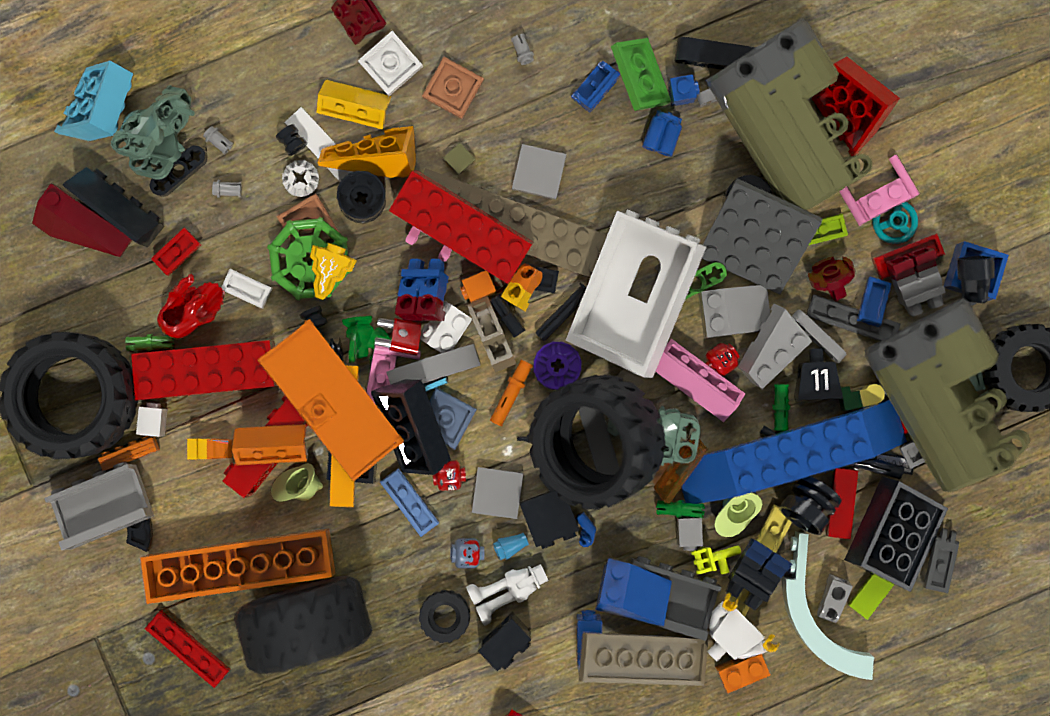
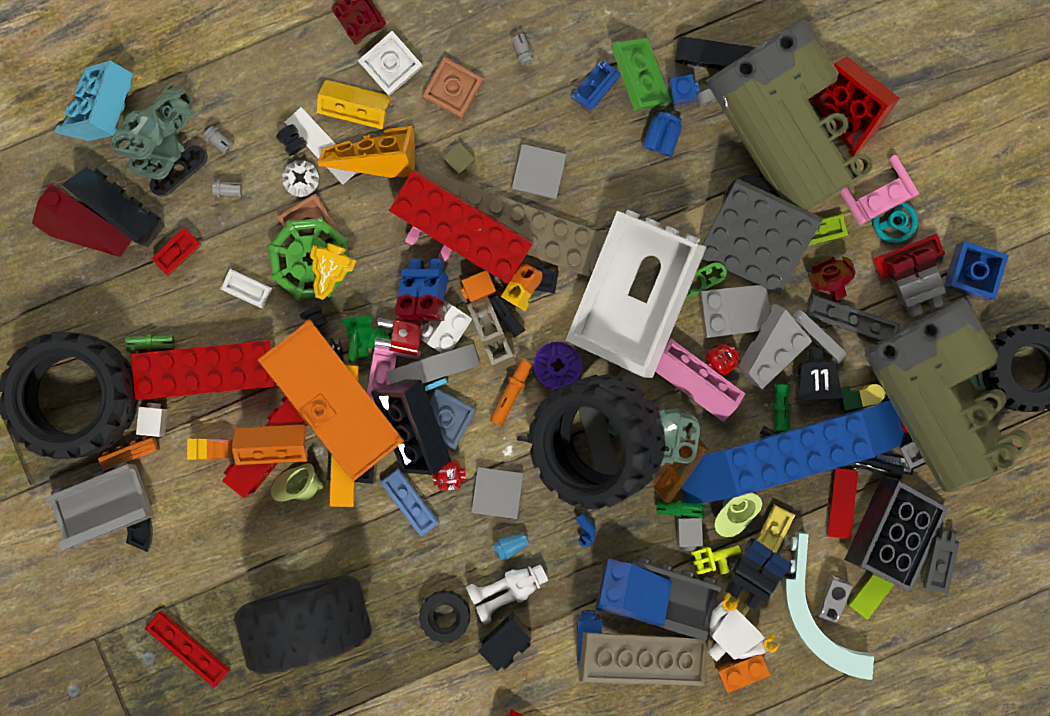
orange brick [140,528,336,604] -> none
red hair [157,274,225,338] -> none
black wheel [337,171,386,224] -> none
sand blue head [450,538,484,569] -> none
black piece [519,490,579,549] -> none
black axle [535,282,586,341] -> none
black wheel [779,476,842,535] -> none
blue tile [857,277,891,327] -> none
black piece [957,256,995,306] -> none

